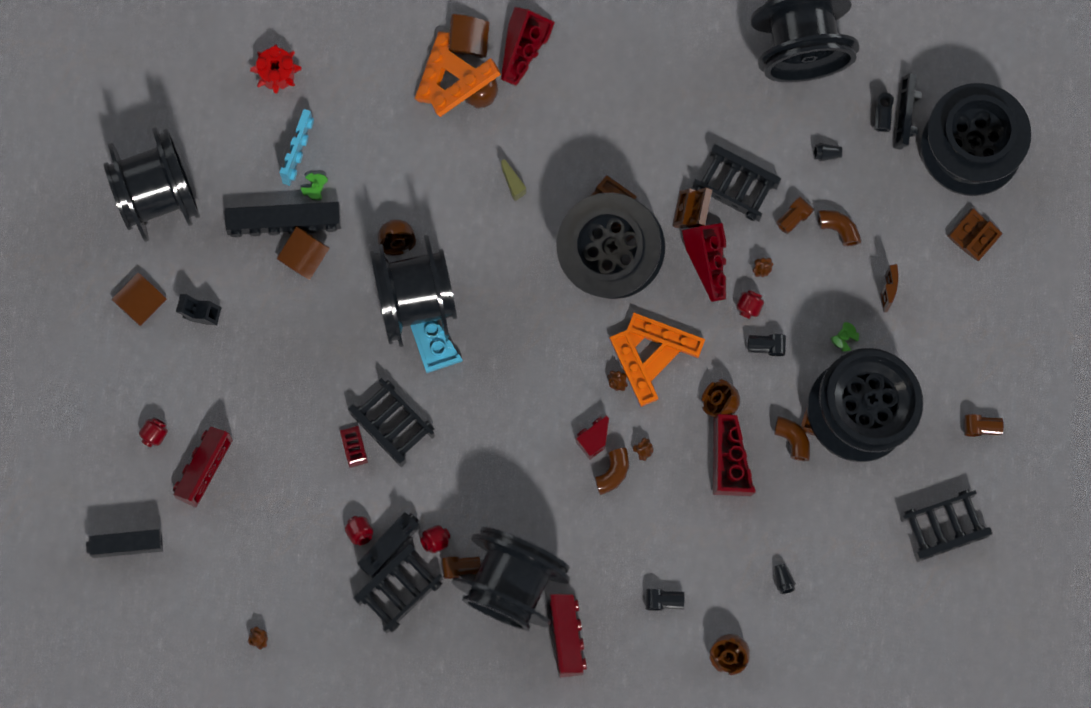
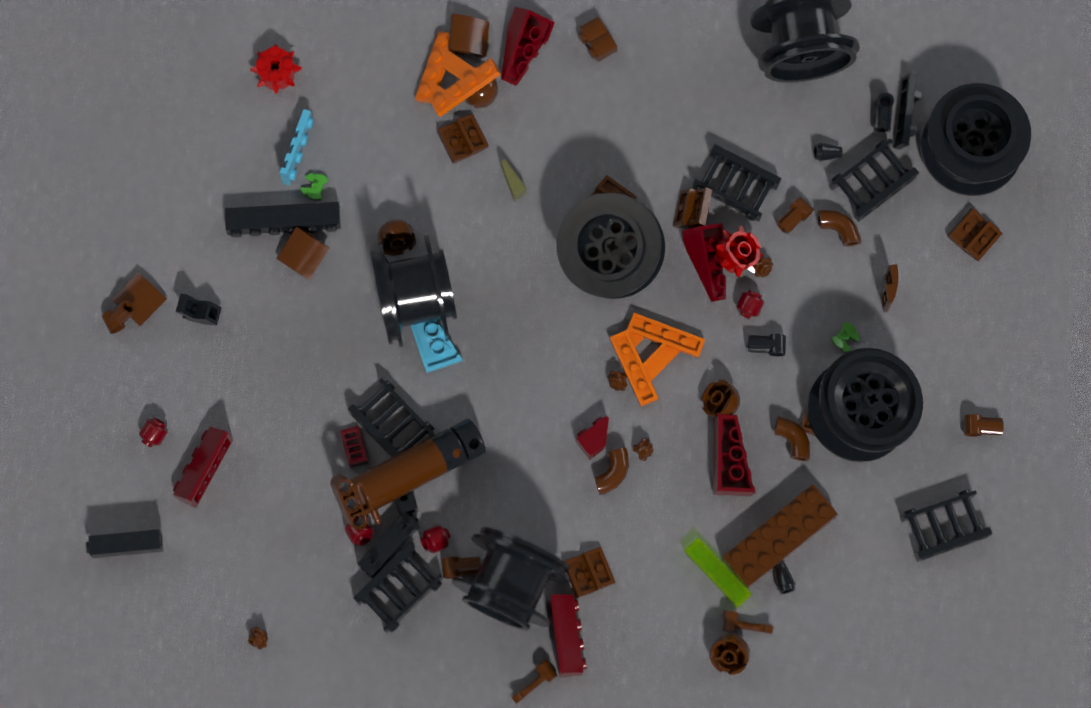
black wheel [103,127,200,242] -> none
black piece [646,589,685,611] -> none
none -> reddish brown piece [102,300,136,334]
none -> reddish brown piece [330,419,486,530]
none -> black brick [394,491,419,516]
none -> reddish brown slope [437,114,489,164]
none -> reddish brown brick [511,659,558,704]
none -> reddish brown slope [564,547,616,598]
none -> reddish brown brick [578,17,617,62]
none -> clear neon green plate [684,538,752,609]
none -> red brick [716,226,763,277]
none -> reddish brown brick [721,484,838,590]
none -> reddish brown brick [722,610,773,634]
none -> black fence [830,138,919,222]

